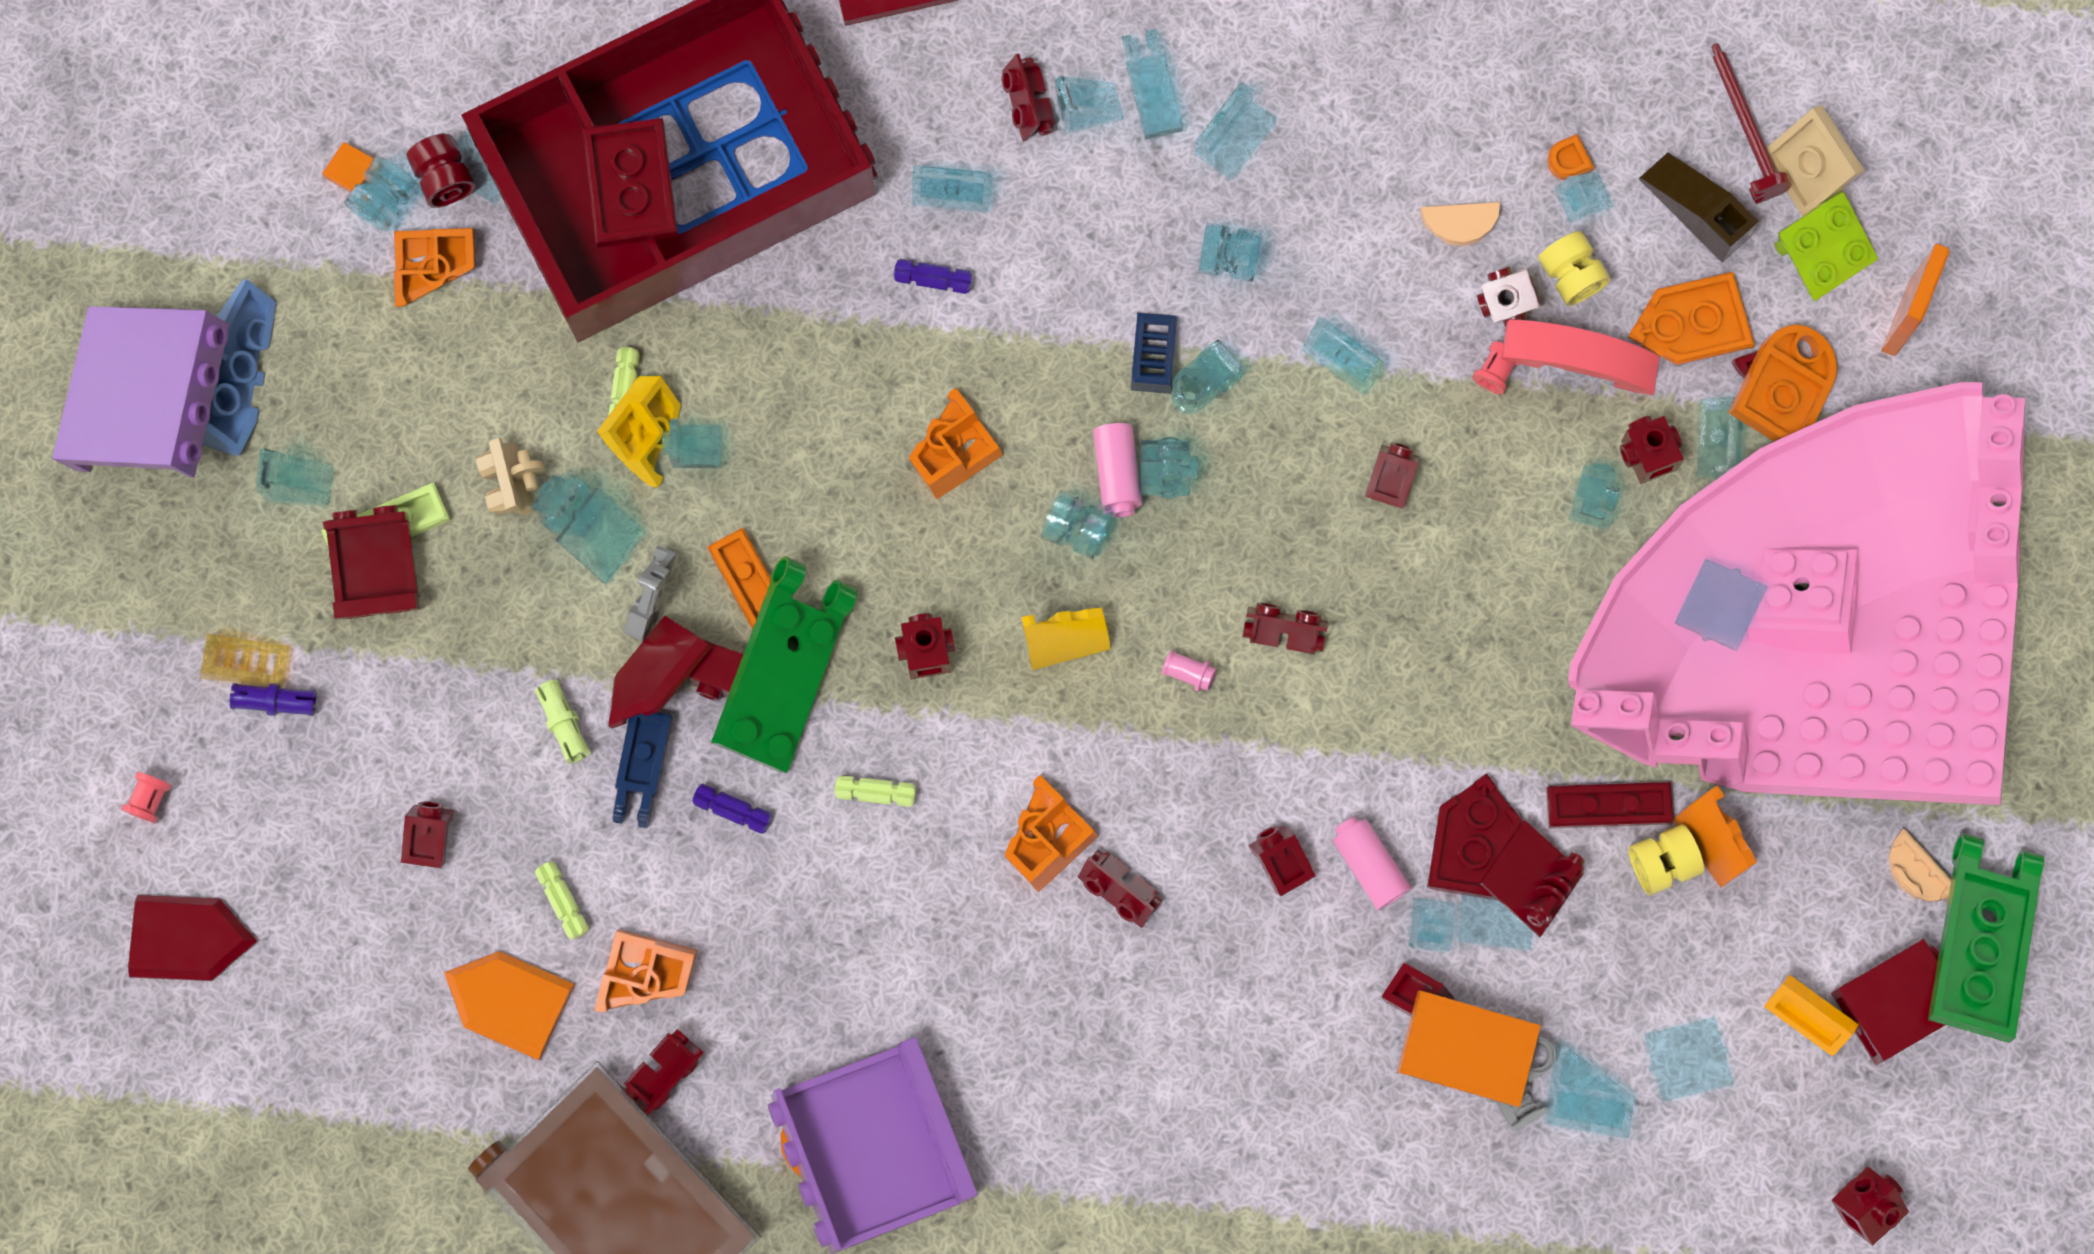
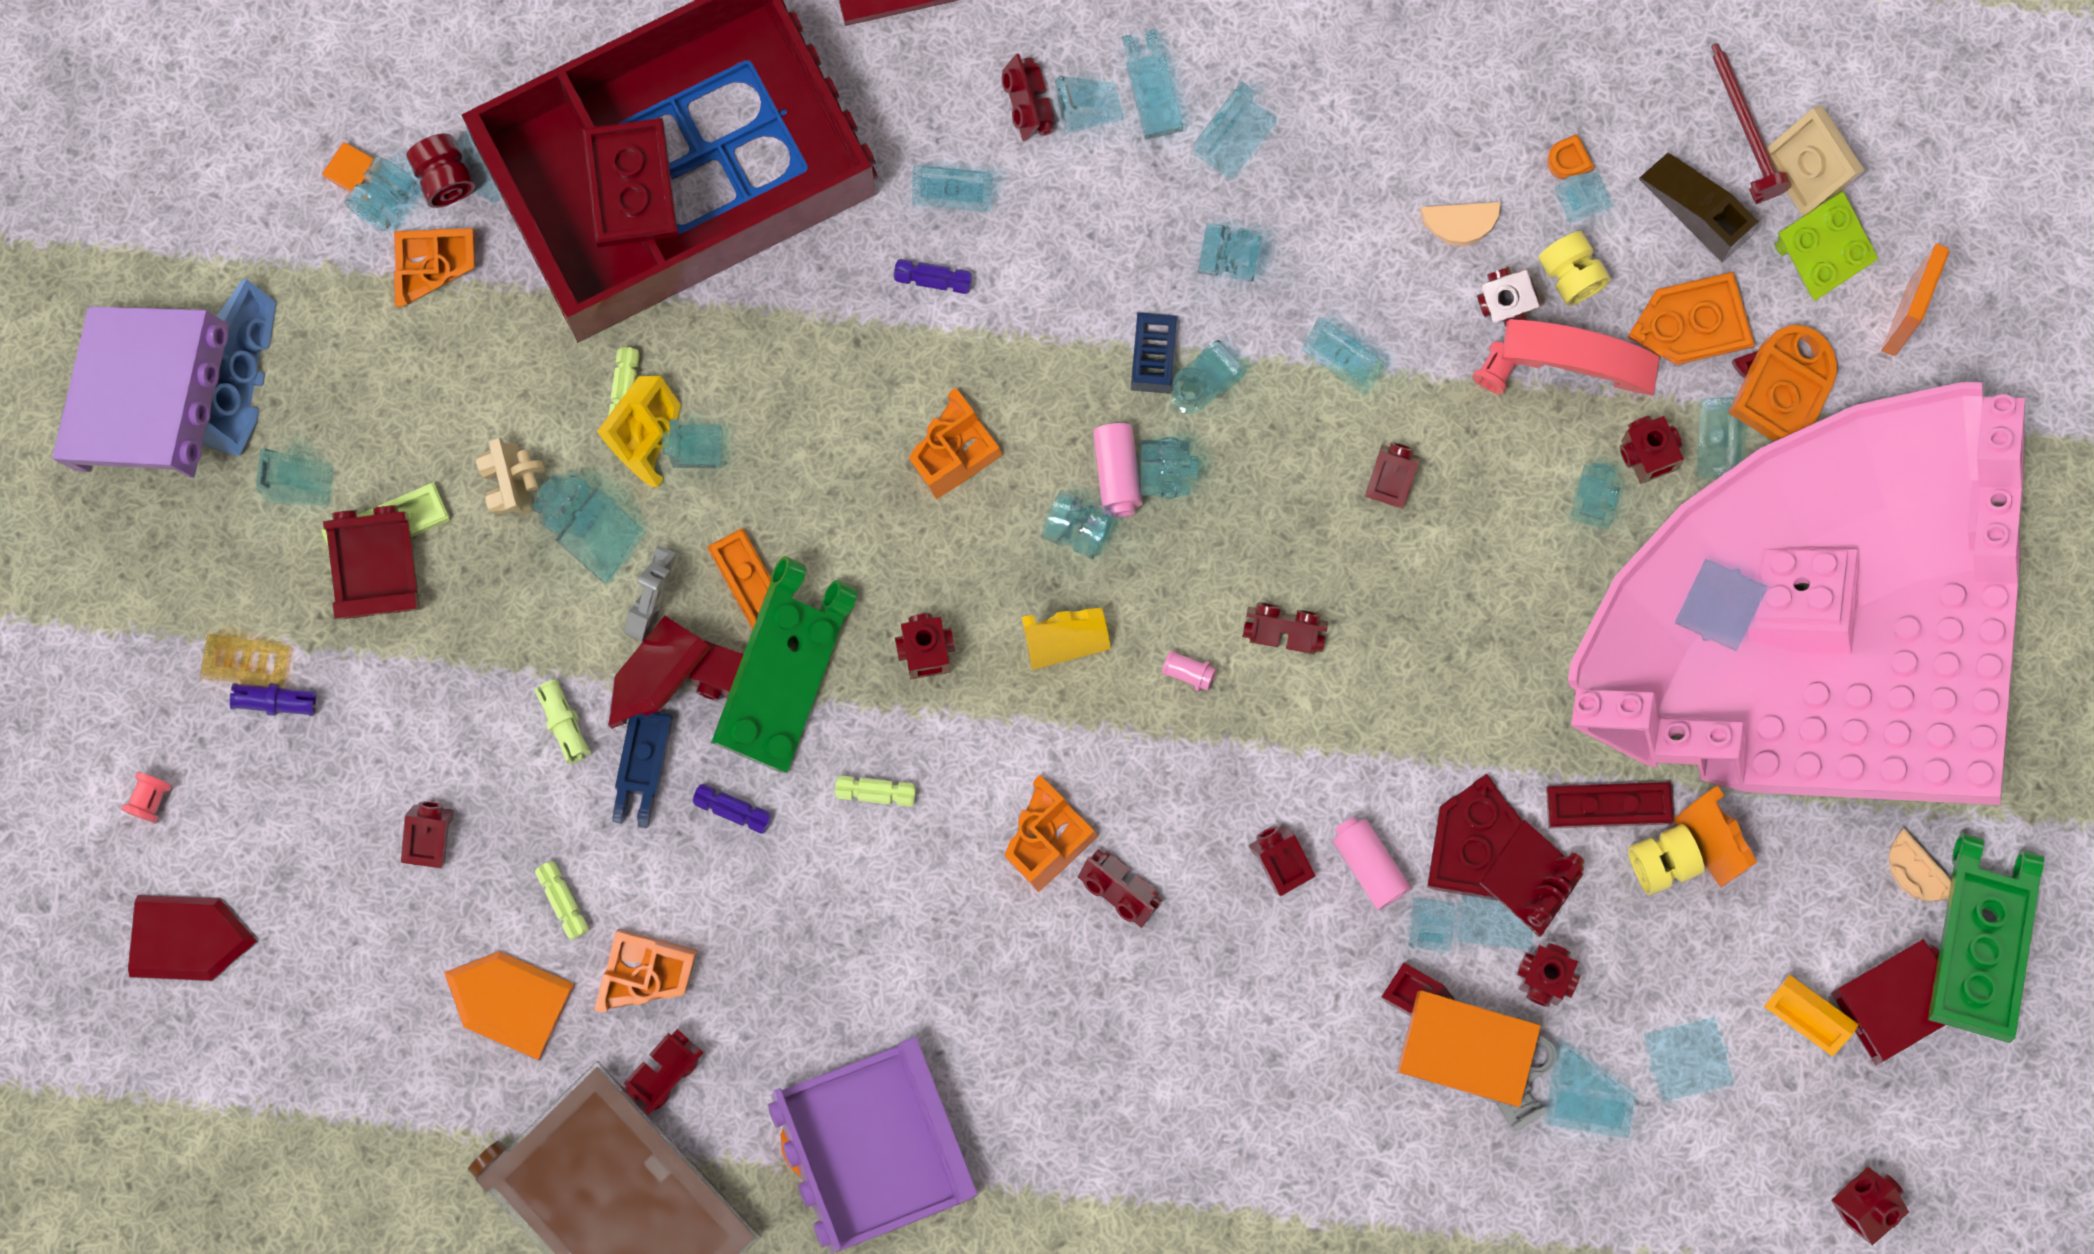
none -> dark red brick [1516,943,1581,1007]

